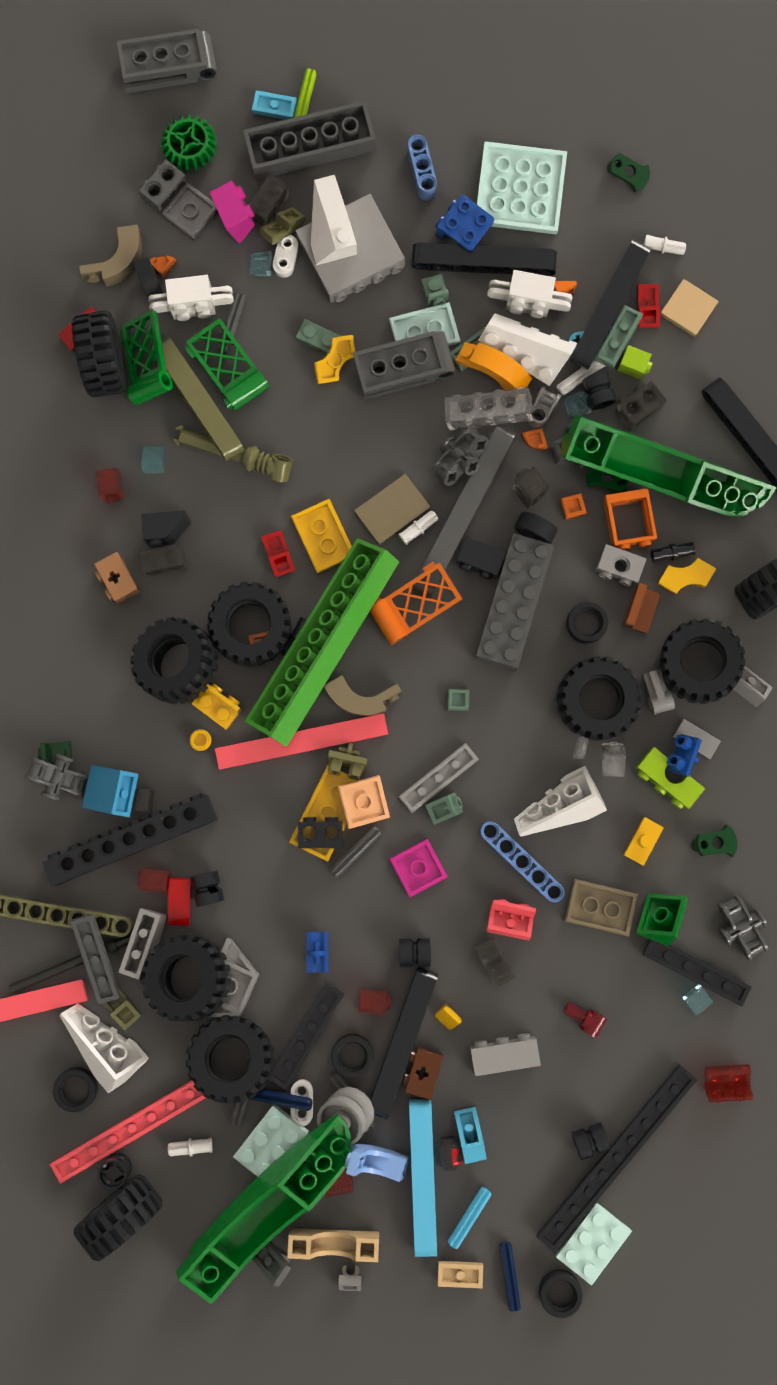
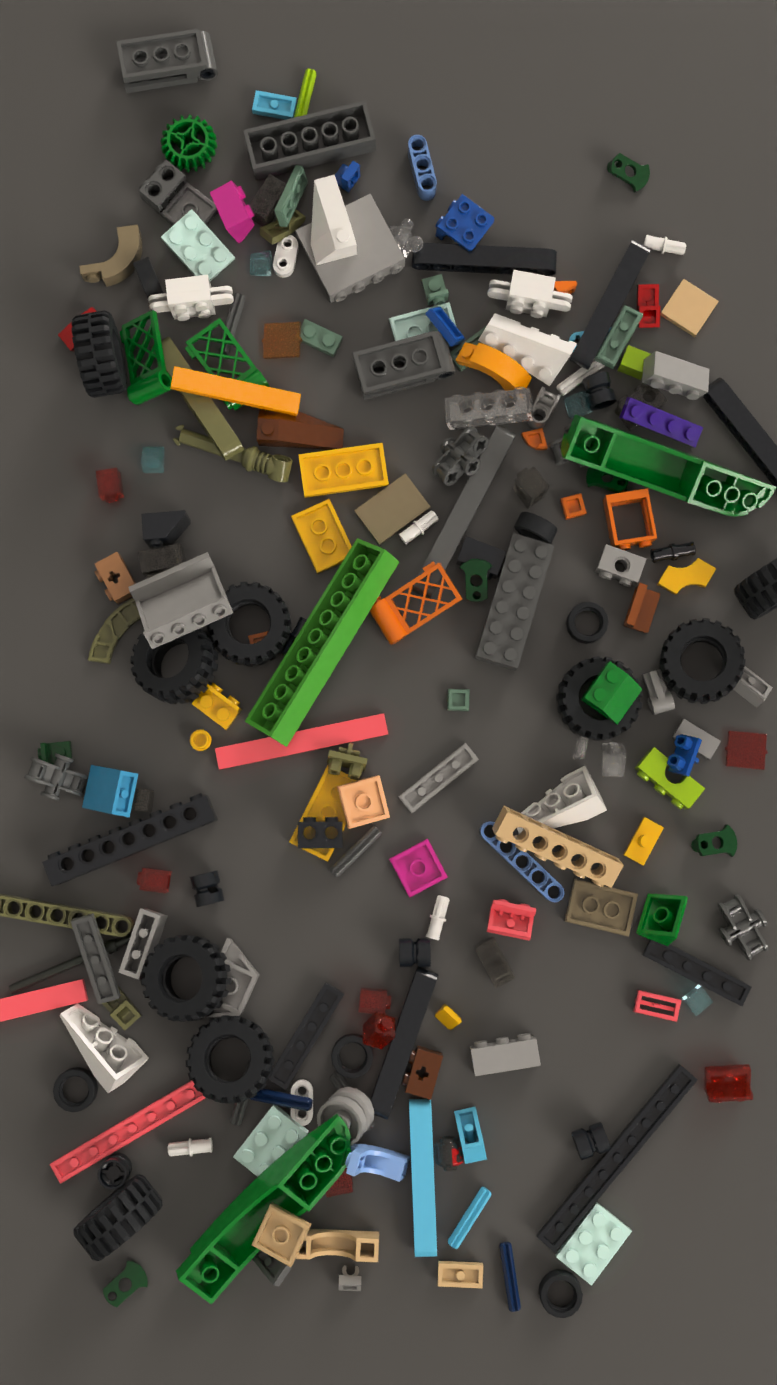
orange tile [150,256,177,278] -> none
red slope [168,878,192,926] -> none
red slope [261,530,295,578] -> none
blue hips [306,932,329,973] -> none
yellow tile [314,335,355,384] -> none
dark tan arch [324,675,402,717] -> none
sand green bracket [425,792,463,825] -> none
light aqua plate [477,142,567,235] -> none
dark red axle [563,1002,608,1039] -> none
none -> olive tile [88,598,141,664]
none -> dark green piece [103,1261,148,1308]
none -> light grey panel [128,552,233,649]
none -> light aqua plate [161,209,235,281]
none -> light orange tile [170,366,301,416]
none -> tan tile [252,1202,312,1267]
none -> reddish brown wedge [256,409,344,450]
none -> clear orange piece [262,322,302,359]
none -> sand green tile [274,165,308,227]
none -> yellow plate [298,443,389,498]
none -> blue bracket [335,161,360,193]
none -> clear red brick [363,1012,395,1049]
none -> clear piece [389,219,423,258]
none -> blue tile [425,307,465,346]
none -> white axle [426,895,450,940]
none -> dark green piece [460,559,492,602]
none -> tan brick [492,806,624,888]
none -> green slope [581,661,642,725]
none -> dark purple plate [619,397,703,447]
none -> coral tile [633,990,681,1022]
none -> light grey brick [642,351,709,400]
none -> clear red piece [725,731,768,770]

